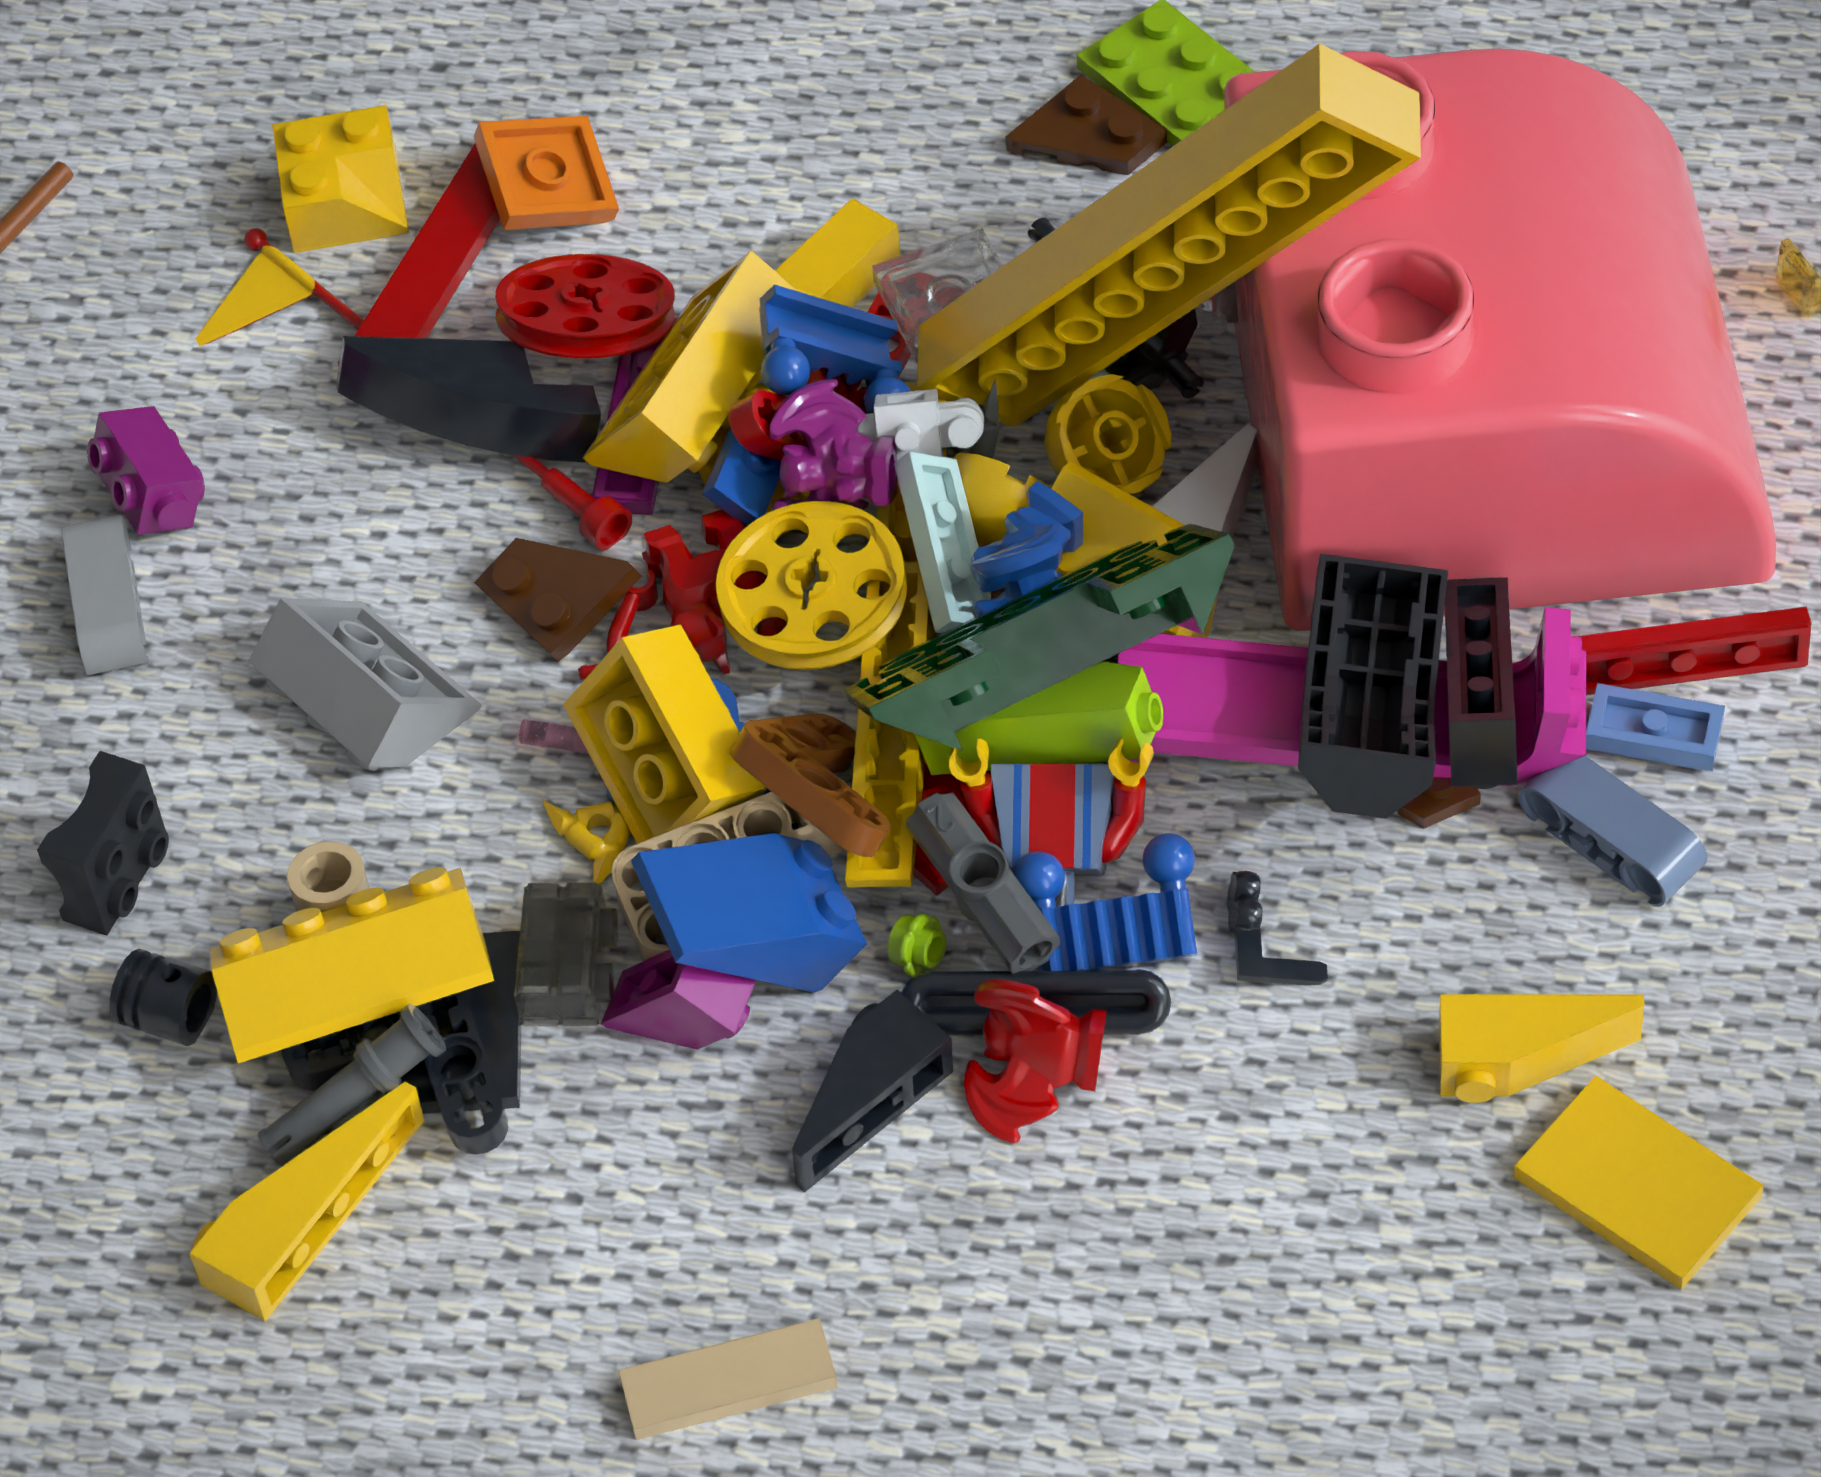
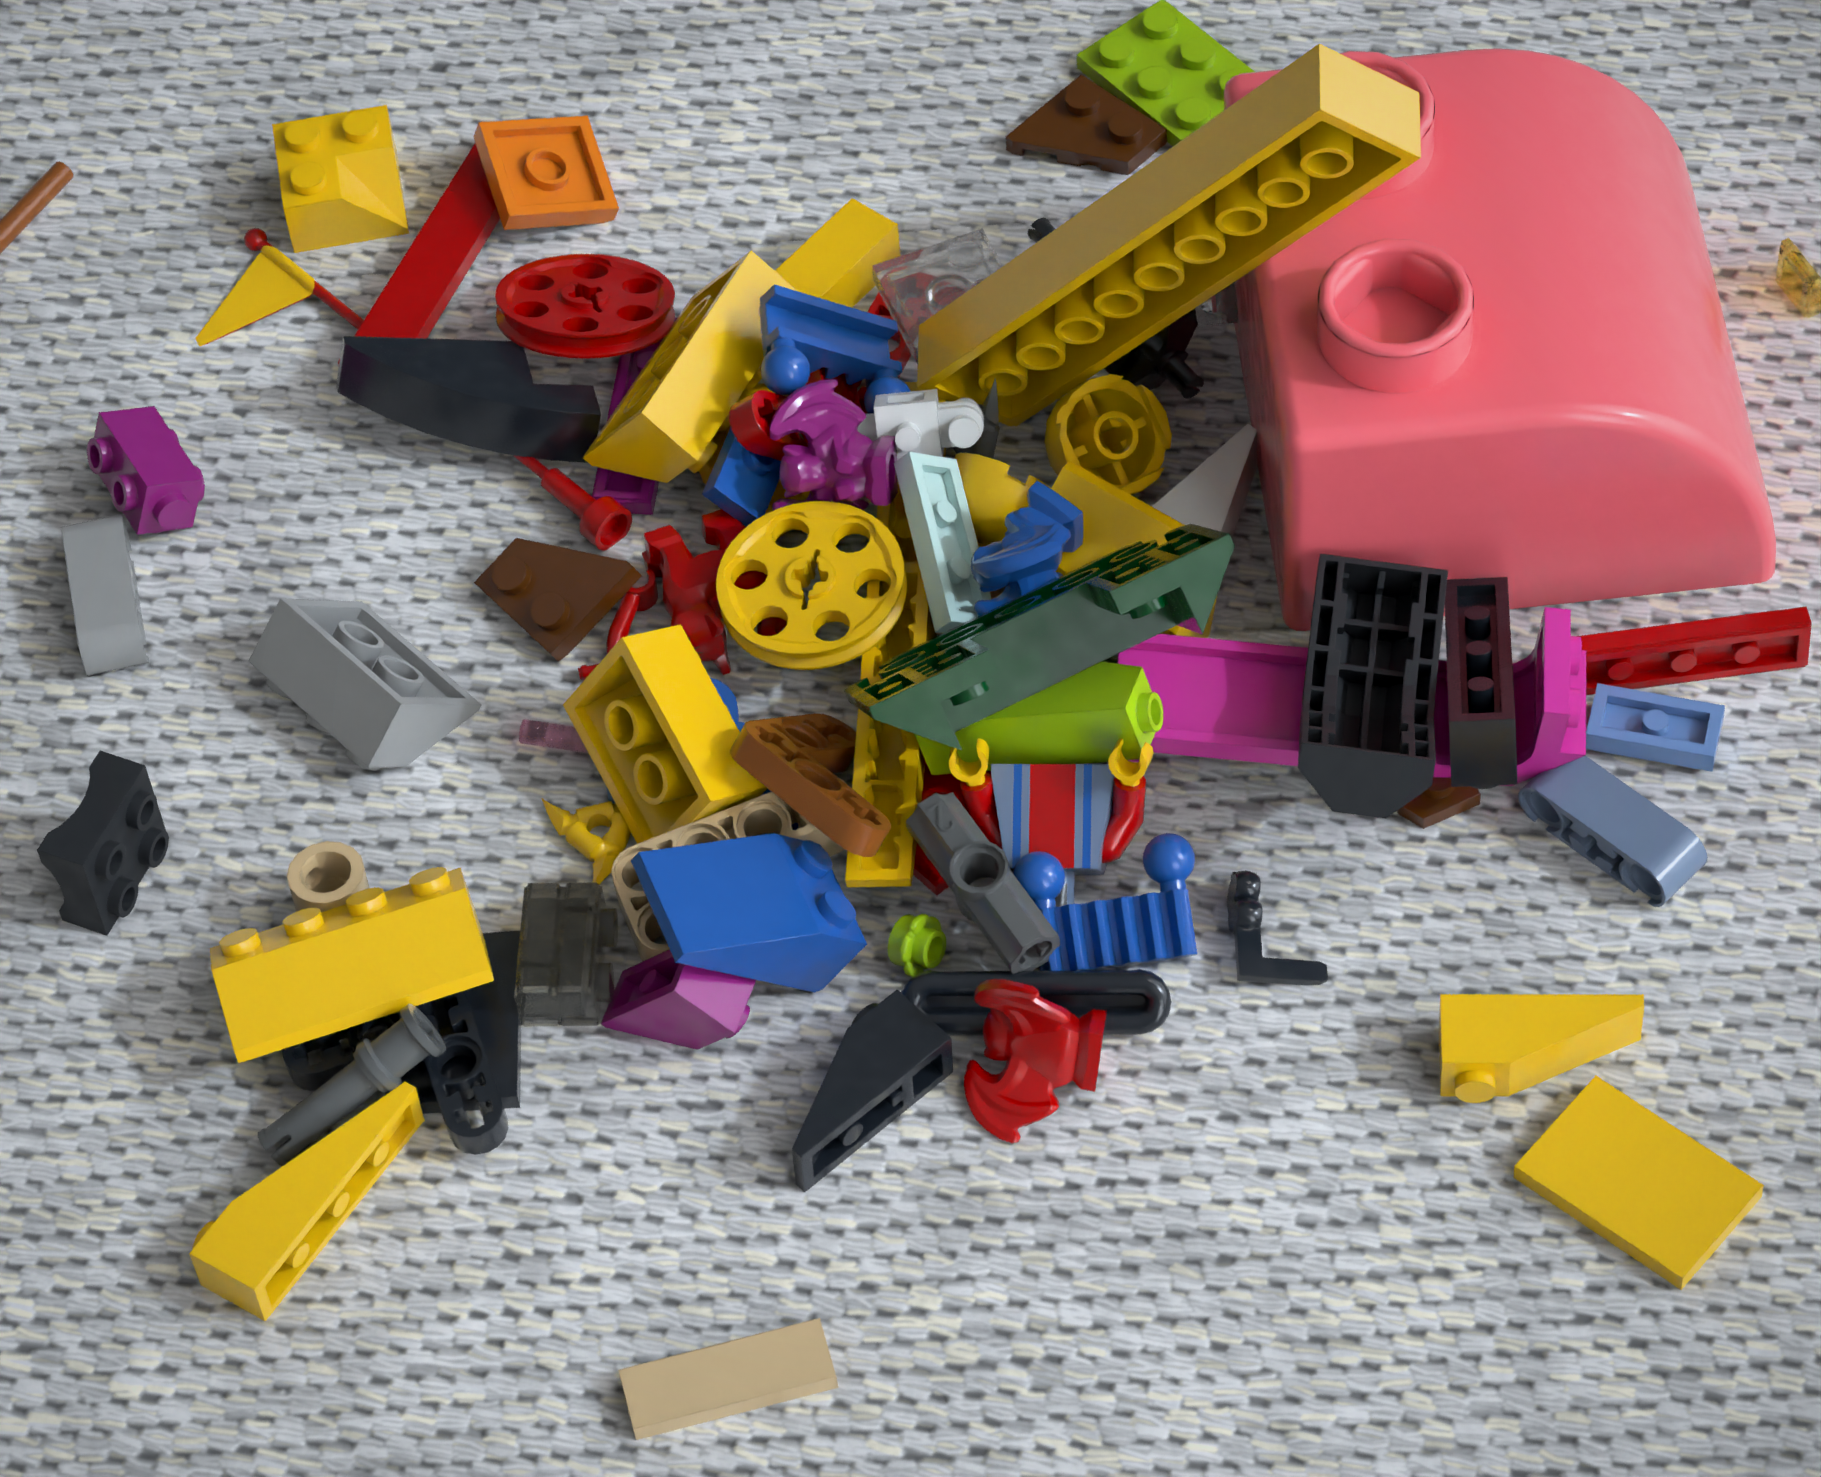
black piece [109,948,217,1046] -> none

